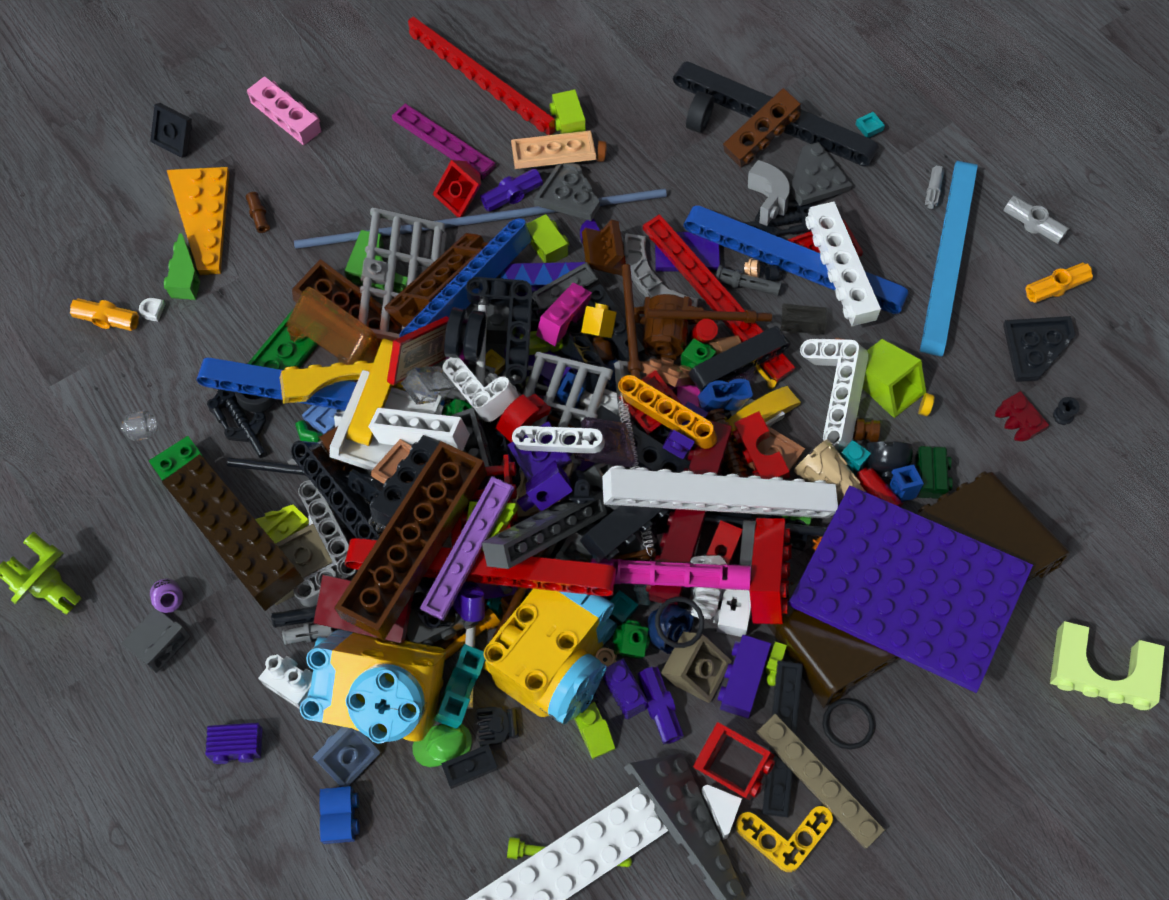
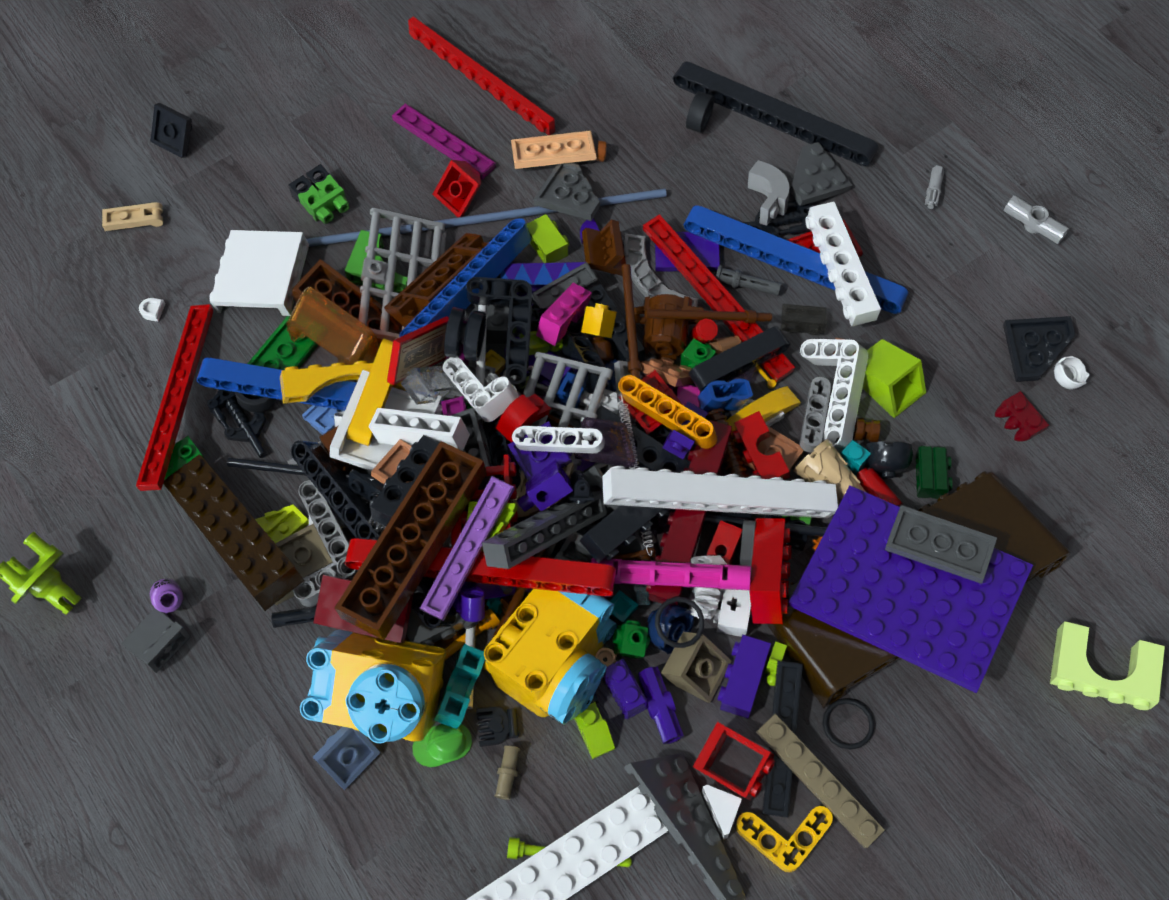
light orange piece [70,298,139,331] -> none
clear head [121,410,158,441] -> none
bright green slope [164,233,200,300] -> none
light orange wing [167,167,229,275] -> none
dark purple brick [205,723,262,764] -> none
reddish brown pin [245,192,270,233] -> none
bright pink brick [247,76,322,145] -> none
white brick [259,655,313,709] -> none
light grey pin [282,623,333,645] -> none
green arm [295,420,323,443] -> none
blue brick [320,786,360,844] -> none
black plate [441,744,498,789] -> none
dark purple piece [480,169,543,212] -> none
lime brick [549,89,586,134] -> none
reddish brown brick [723,88,801,168] -> none
light nougat plate [744,258,760,277] -> none
black hinge [765,265,782,282] -> none
teal plate [855,112,885,138] -> none
blue brick [890,464,924,502] -> none
yellow tile [918,393,935,417] -> none
dark azure beam [920,161,978,357] -> none
light orange piece [1025,262,1093,303] -> none
black bush [1053,397,1080,425] -> none
none -> tan plate [102,202,163,231]
none -> red plate [136,304,214,491]
none -> white panel [210,230,309,316]
none -> bright green hips [288,164,350,224]
none -> magenta tile [441,396,467,416]
none -> dark tan pin [494,746,520,800]
none -> light grey beam [799,377,831,453]
none -> dark grey plate [885,505,997,584]
none -> white hair [1054,356,1089,389]

